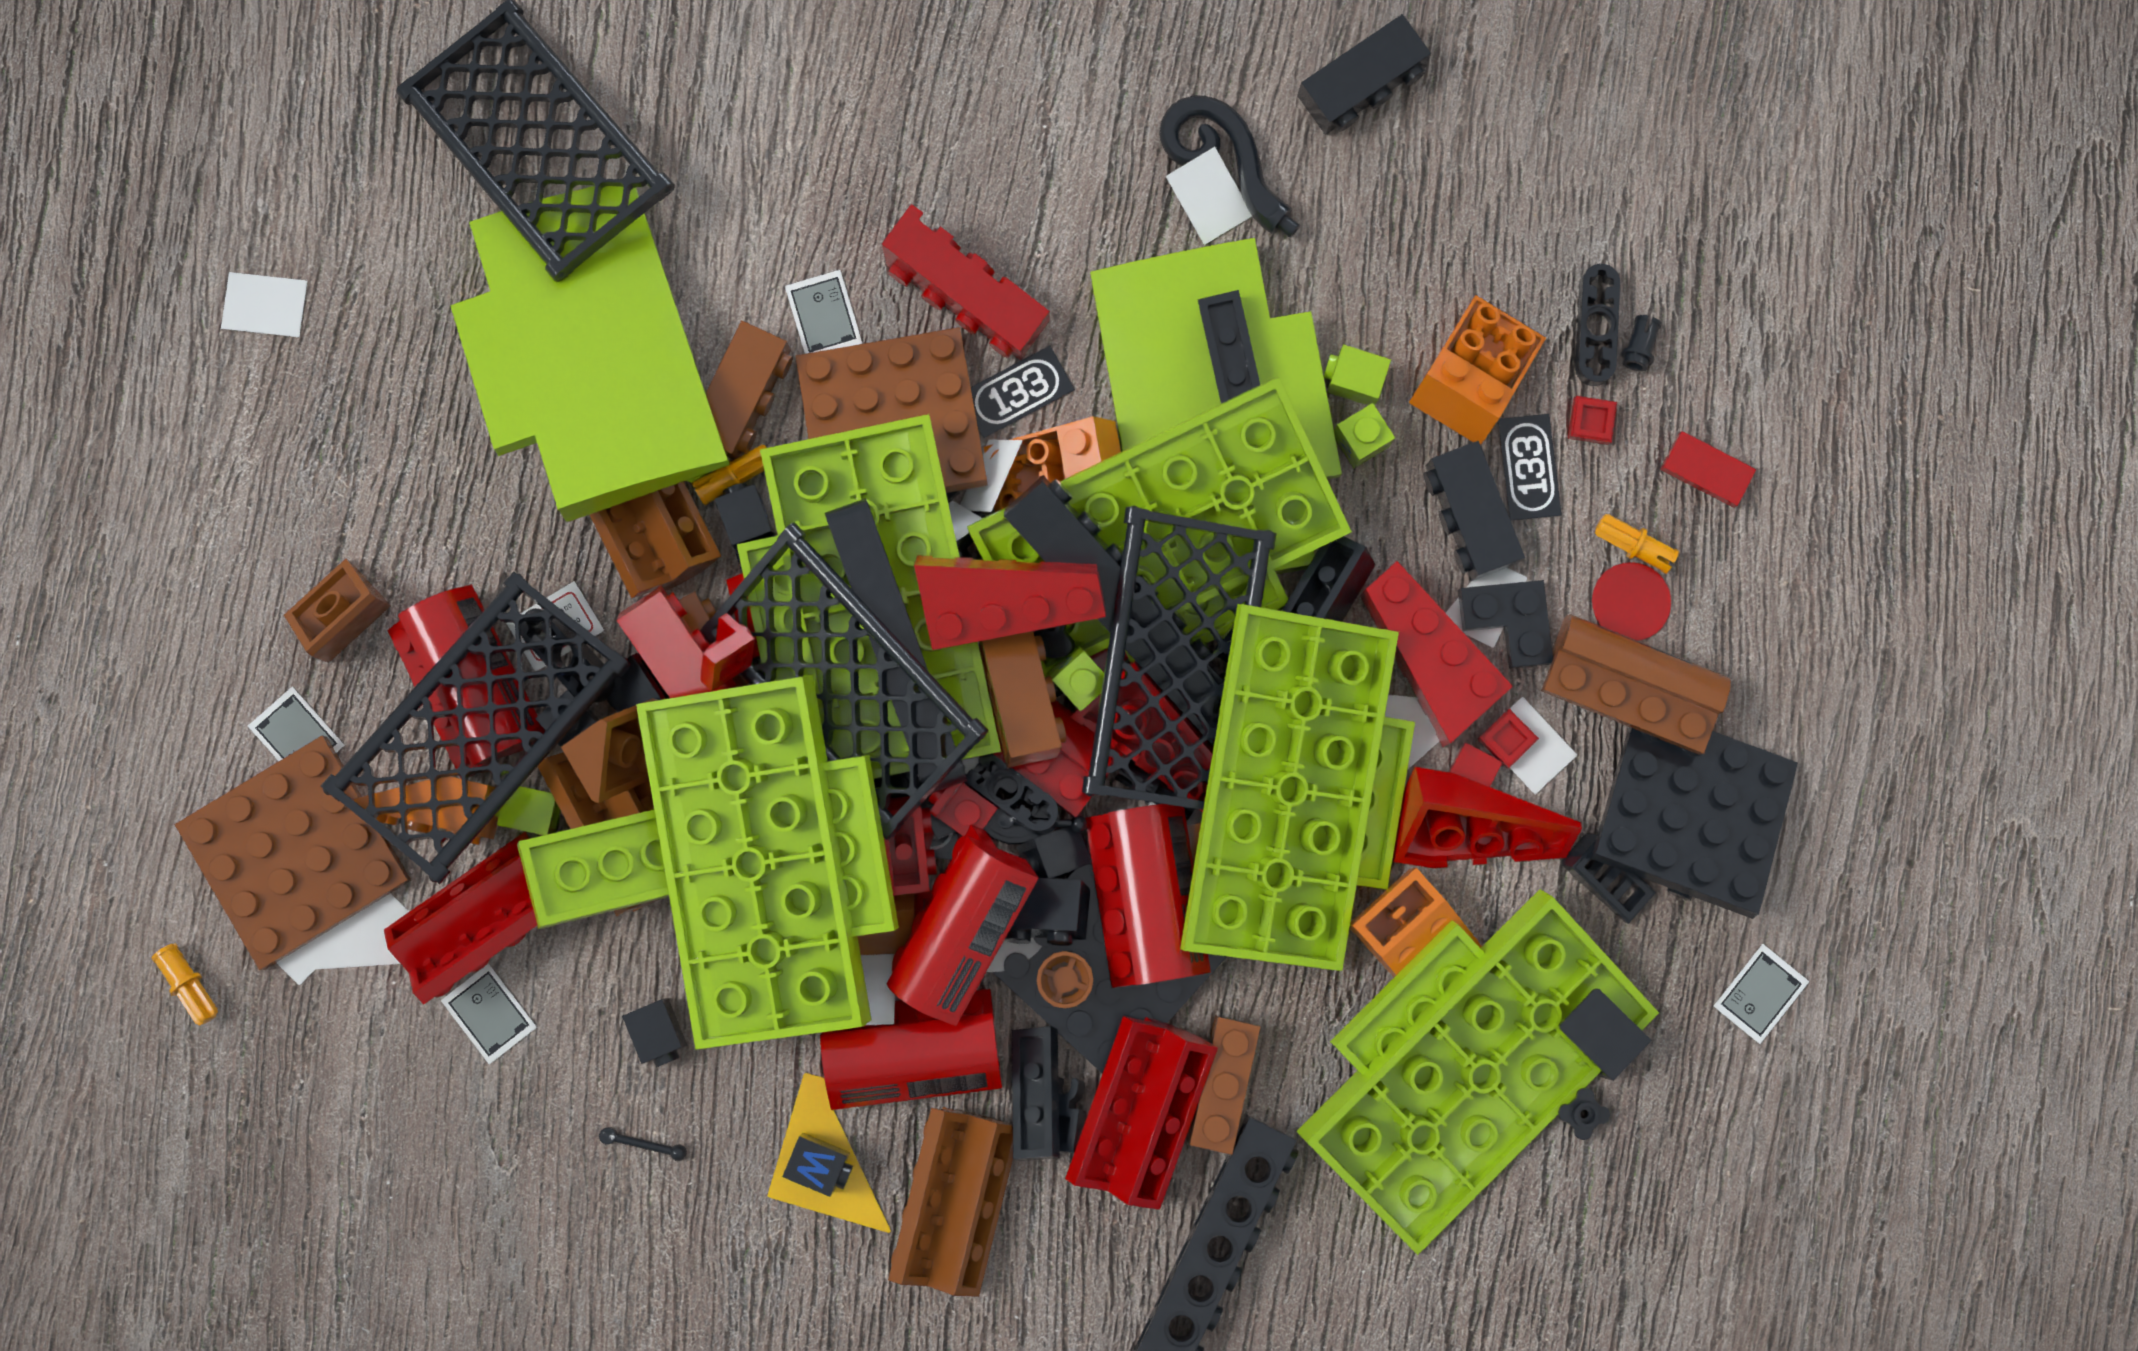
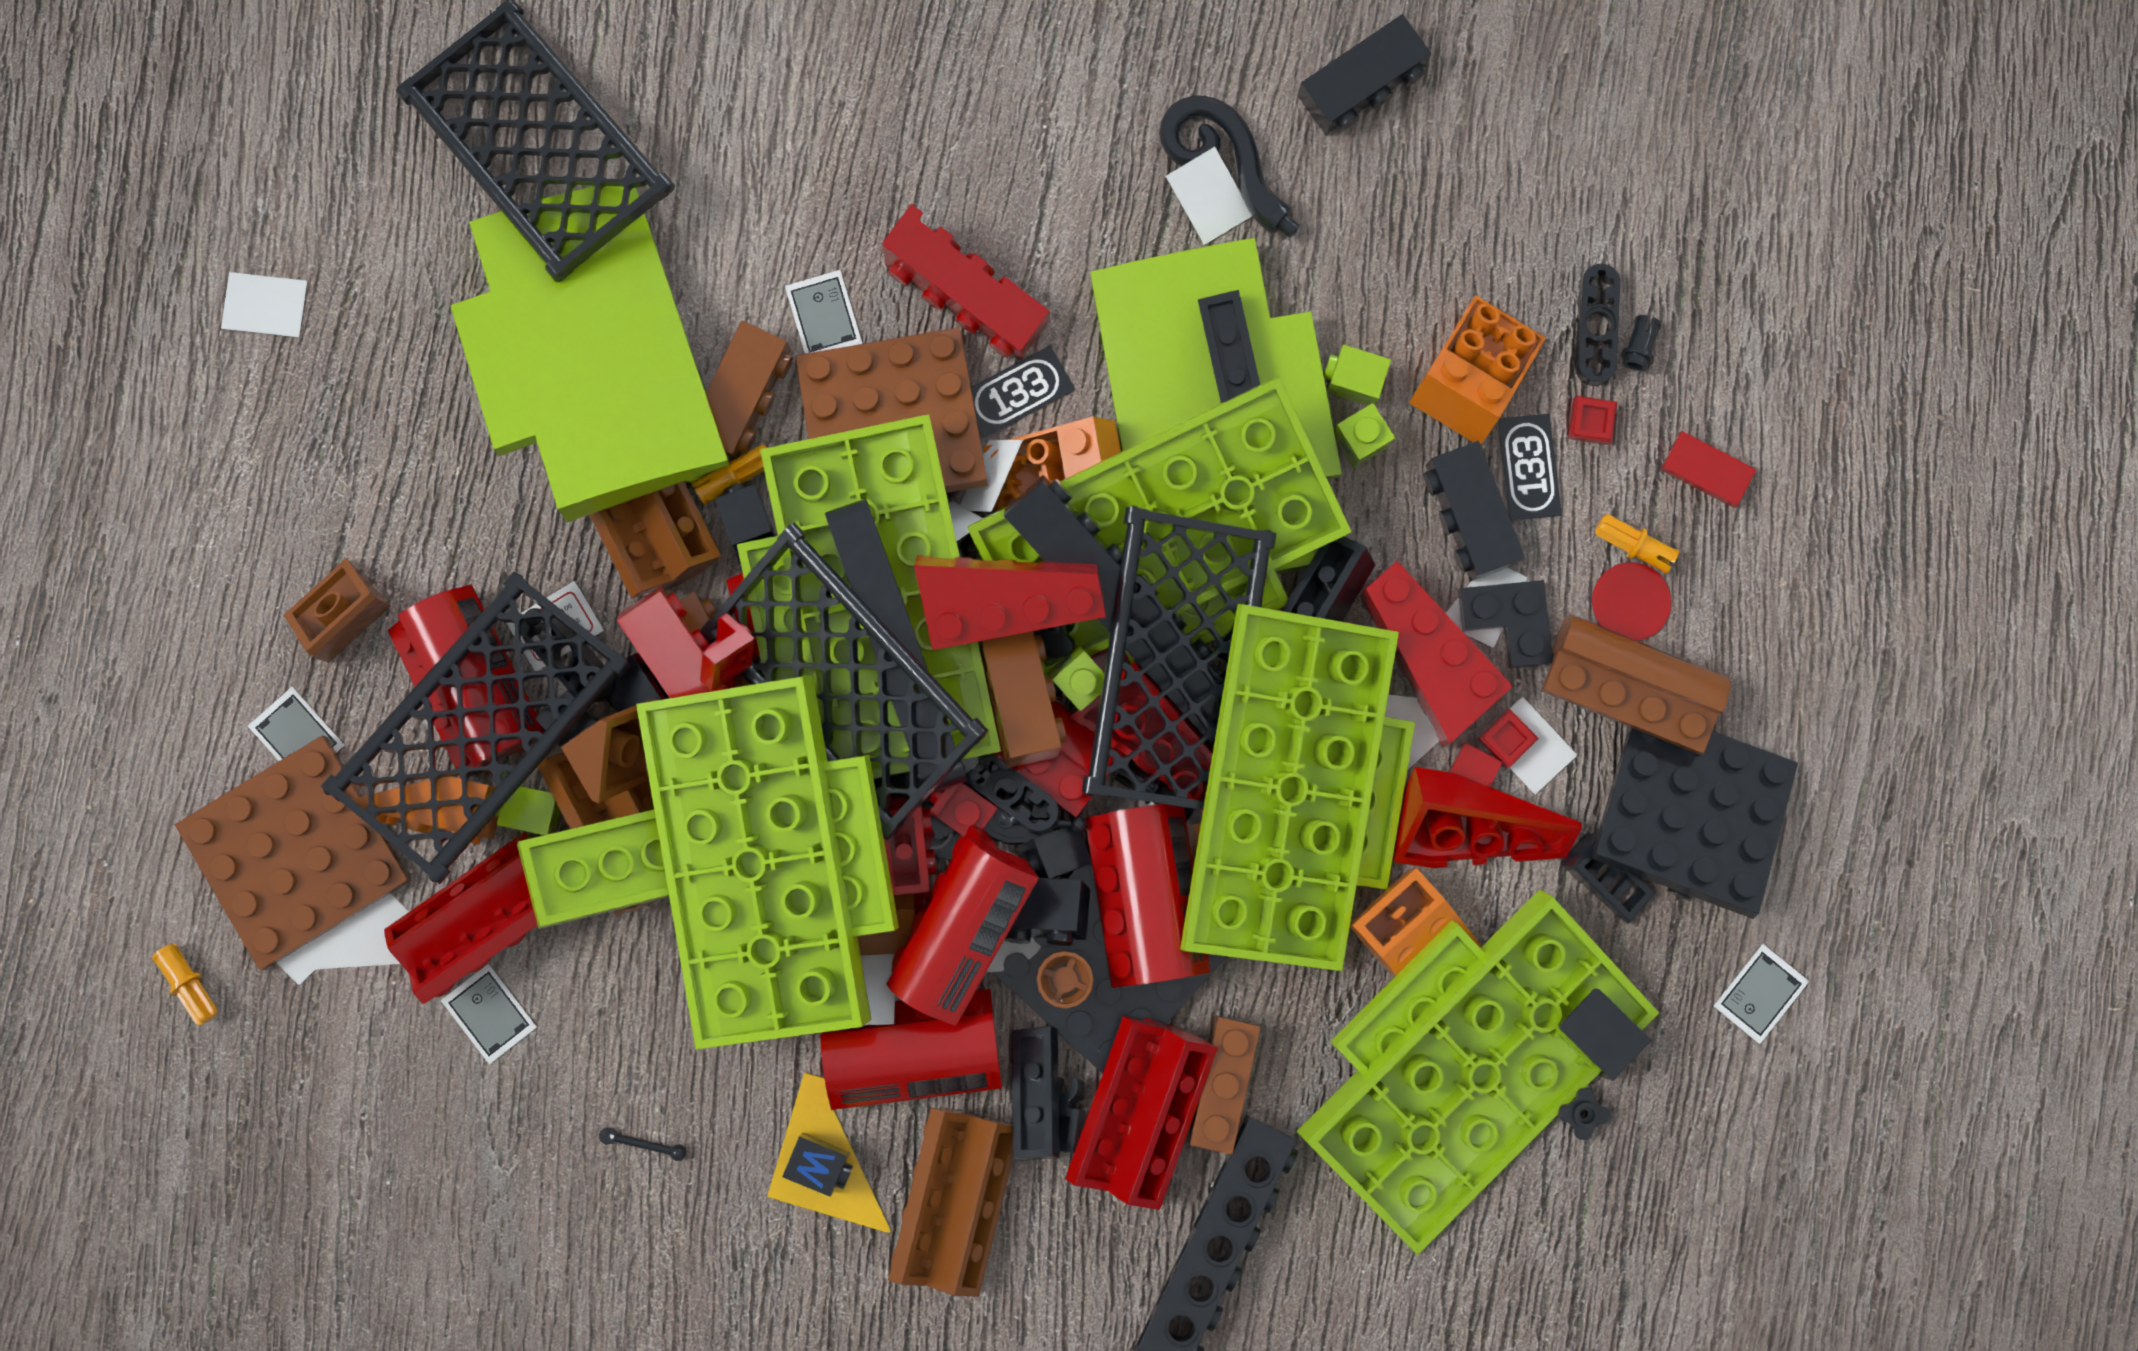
black brick [622,998,687,1068] -> none

